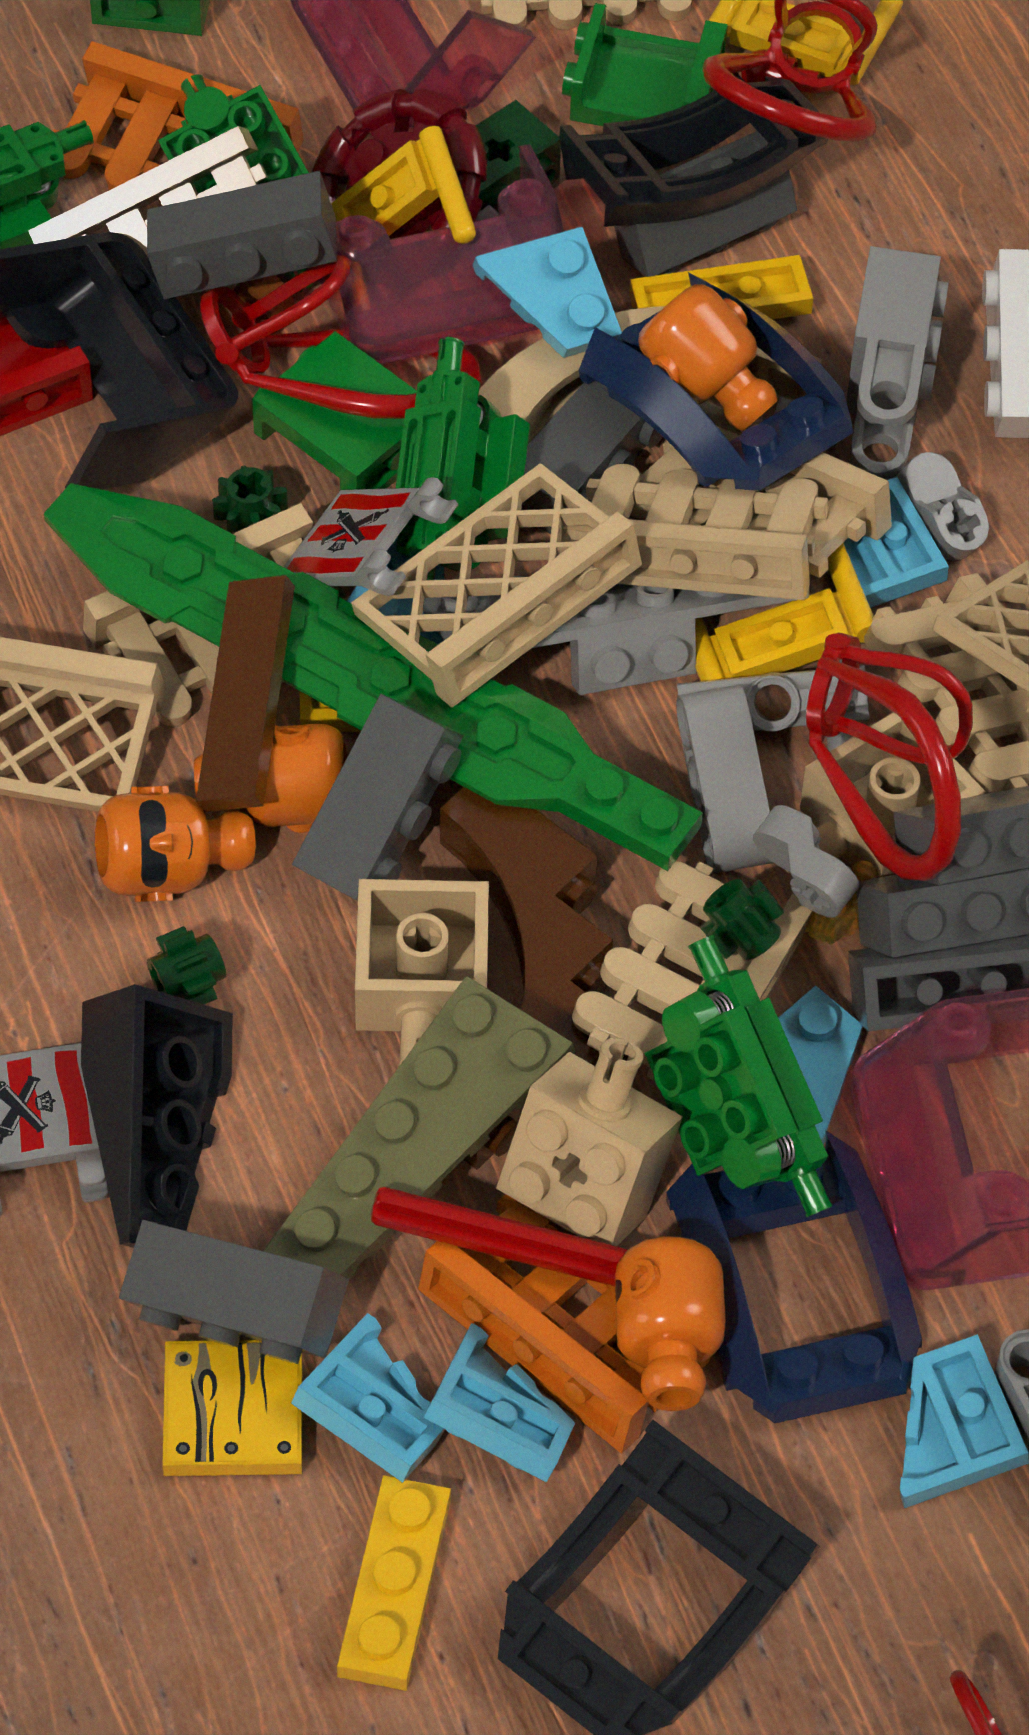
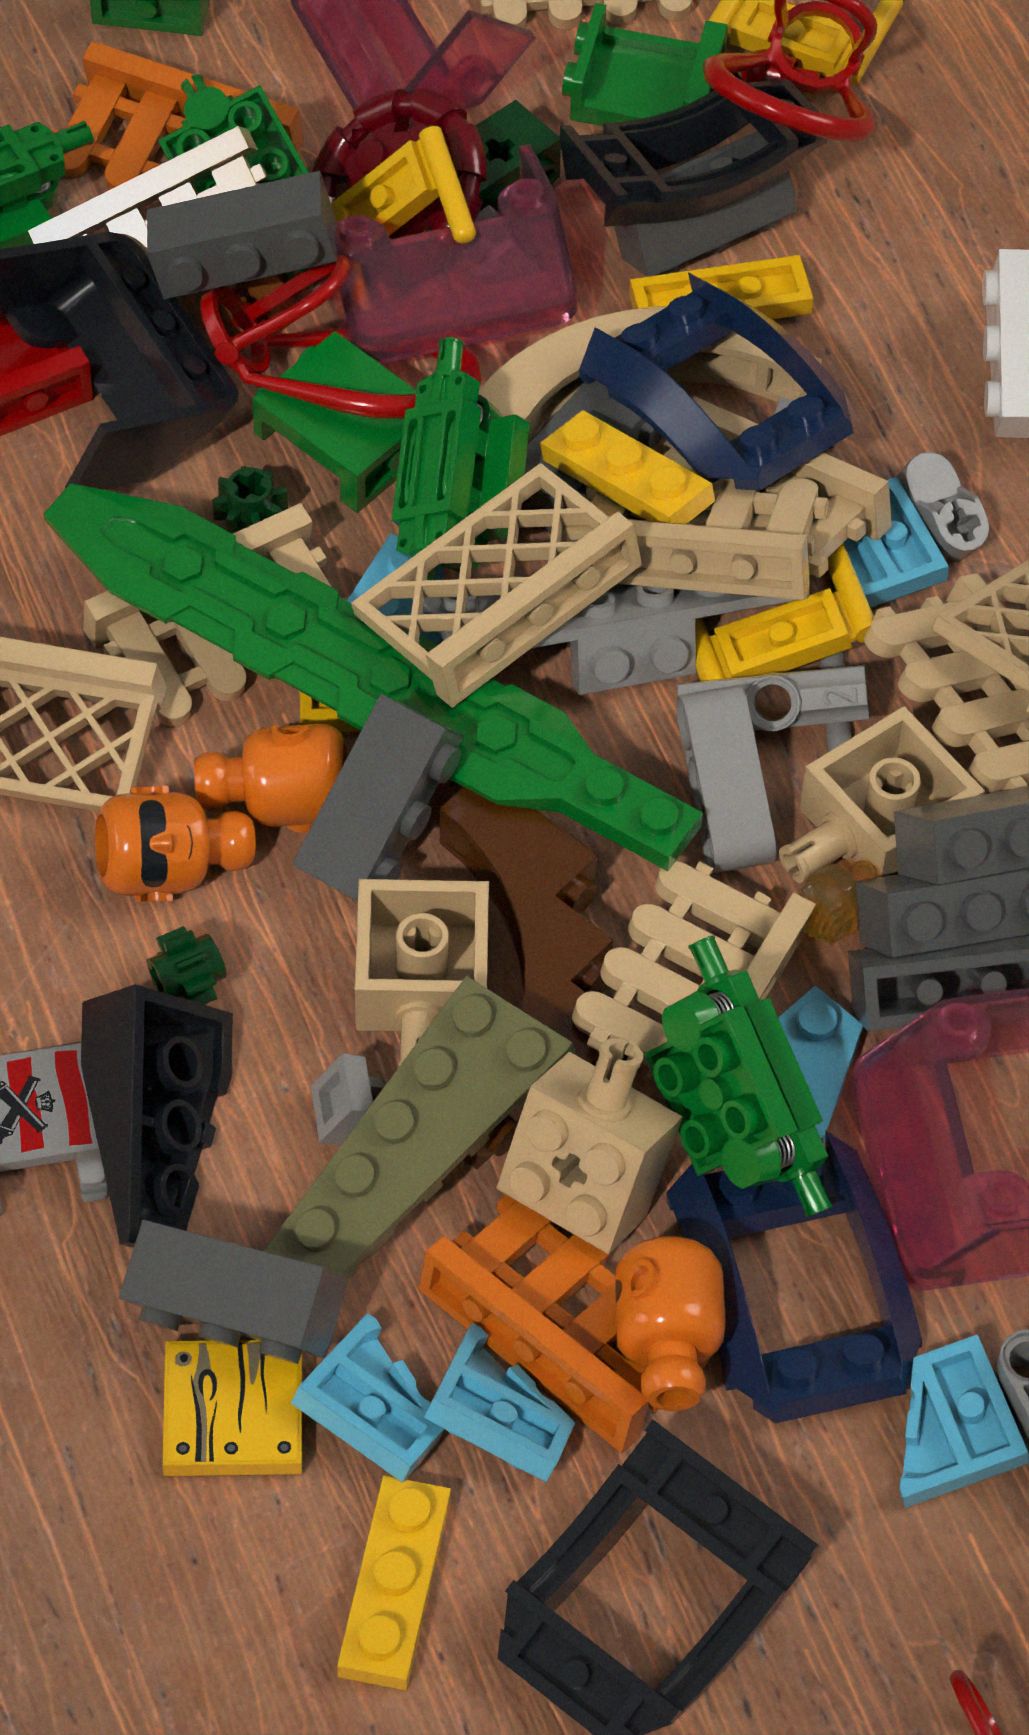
reddish brown tile [196,575,295,812] -> none
light grey flag [284,477,459,596] -> none
red axle [371,1187,628,1287] -> none
medium azure wing [472,227,622,358] -> none
orange piece [638,284,778,431] -> none
dark green gear [701,879,784,960] -> none
light grey piece [753,805,859,918] -> none
red animal [806,632,973,881] -> none
light grey brick [846,246,949,479] -> none
none -> light grey tile [310,1053,386,1146]
none -> yellow plate [540,410,715,525]

